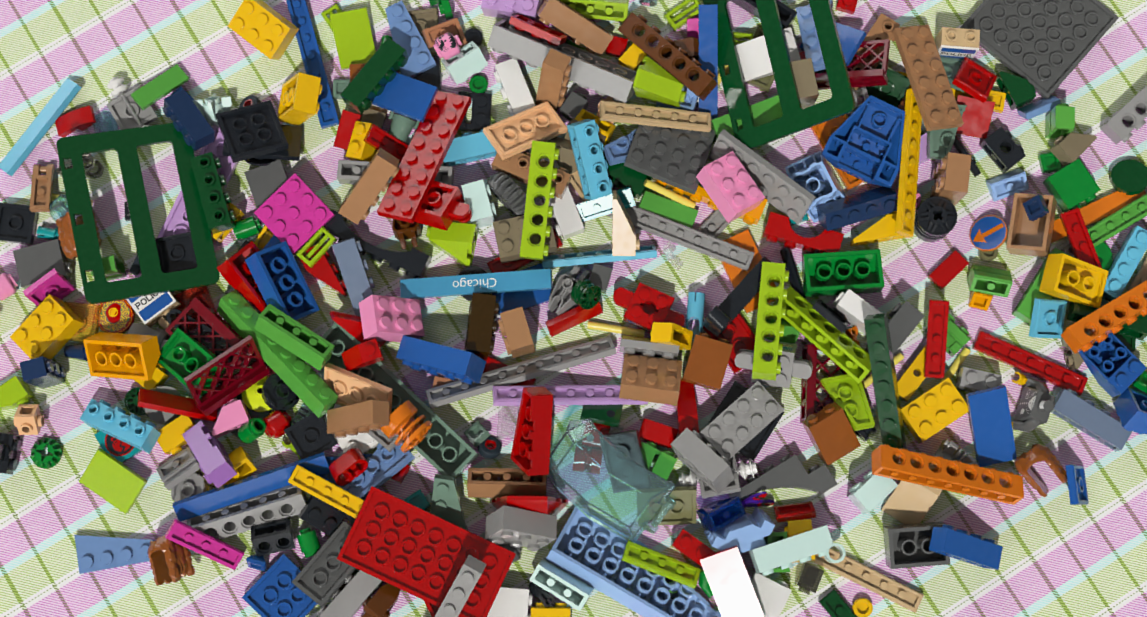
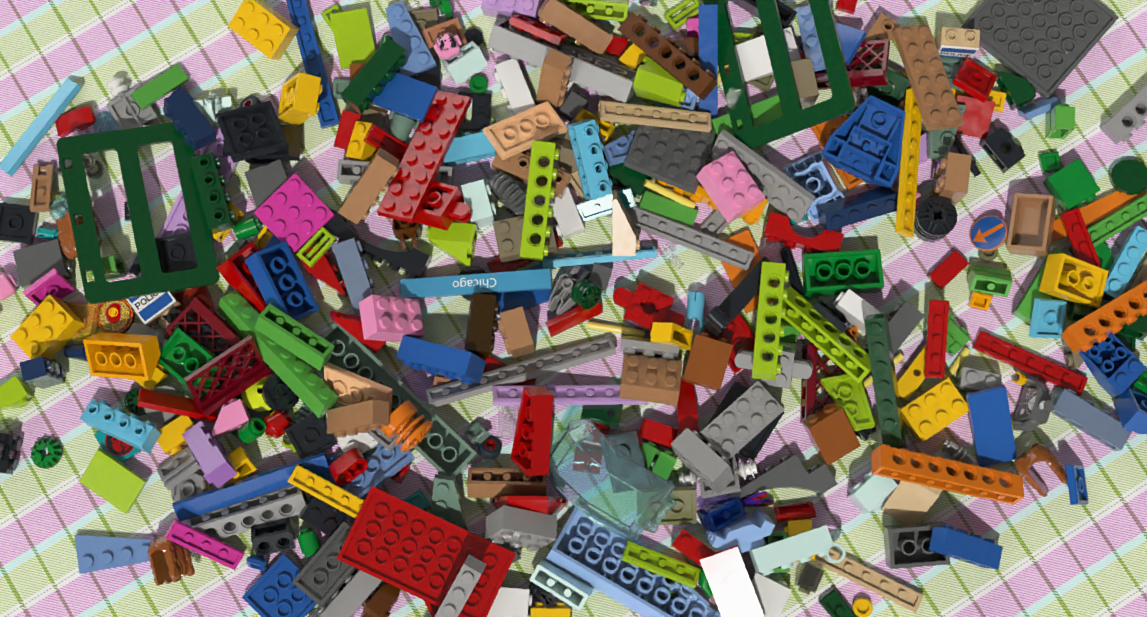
light nougat brick [14,404,45,435] -> none
red slope [341,338,385,372] -> none
yellow slope [850,211,907,247] -> none
light blue slope [986,169,1029,202] -> none
dark blue tile [1023,194,1049,221] -> none
dark tan slope [1050,133,1097,167] -> none

